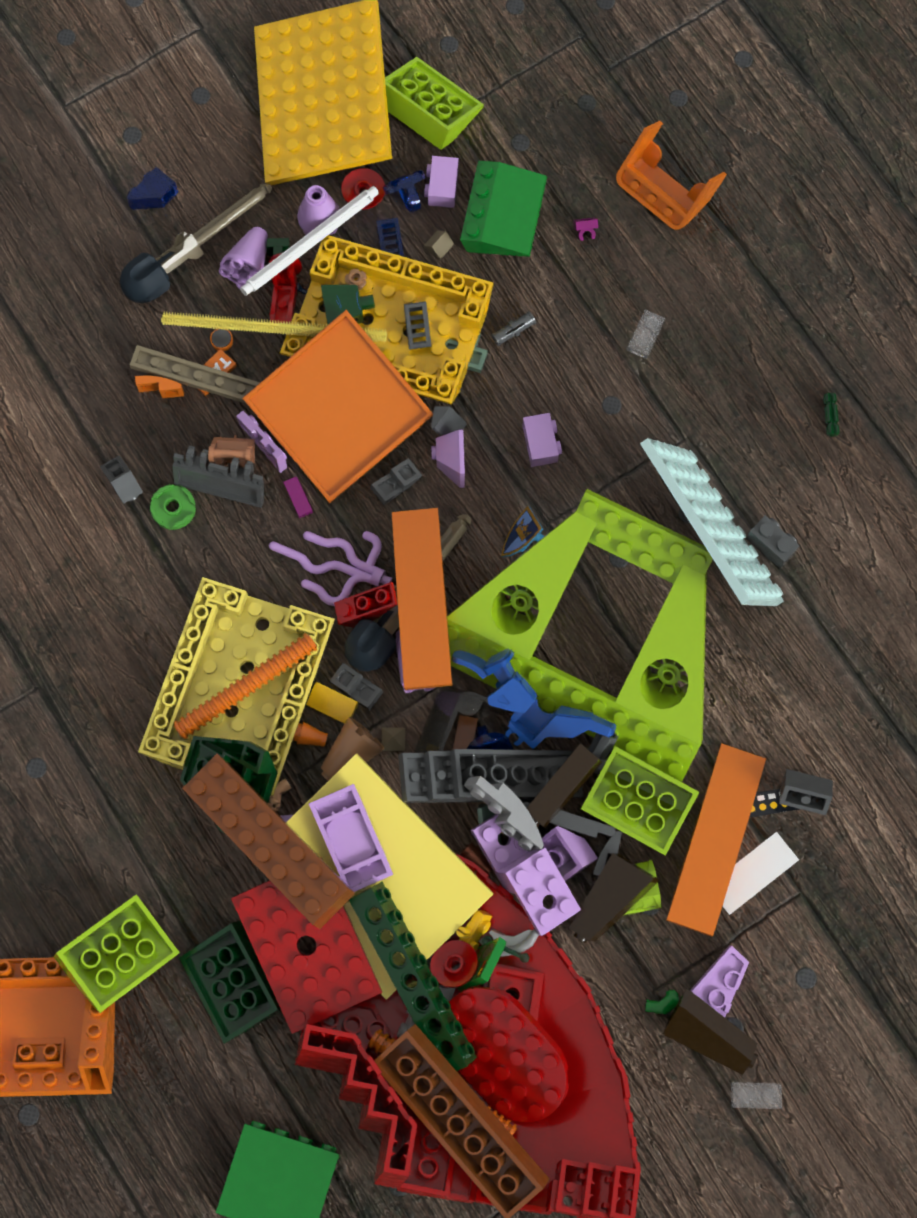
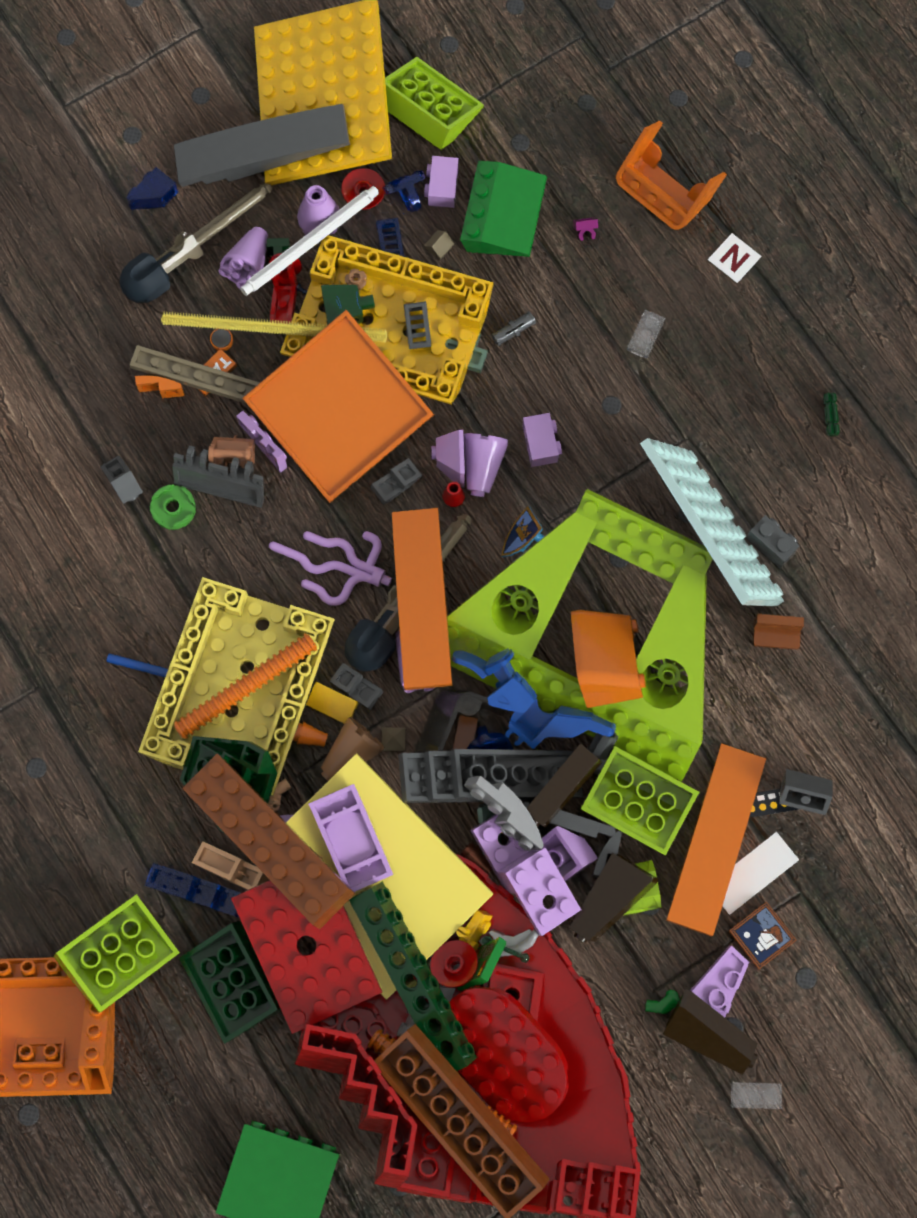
magenta piece [283,476,313,518] -> none
red slope [334,582,398,628] -> none
dark grey slope [431,406,467,436] -> none
none -> blue bar [107,653,168,677]
none -> clear blue slope [144,863,241,918]
none -> dark grey slope [174,104,350,187]
none -> light nougat slope [192,842,269,890]
none -> red cone [442,482,465,507]
none -> lavender cone [464,433,508,497]
none -> orange windscreen [571,610,646,708]
none -> white sticker [708,233,762,283]
none -> tile [728,902,797,970]
none -> dark orange panel [753,614,804,650]

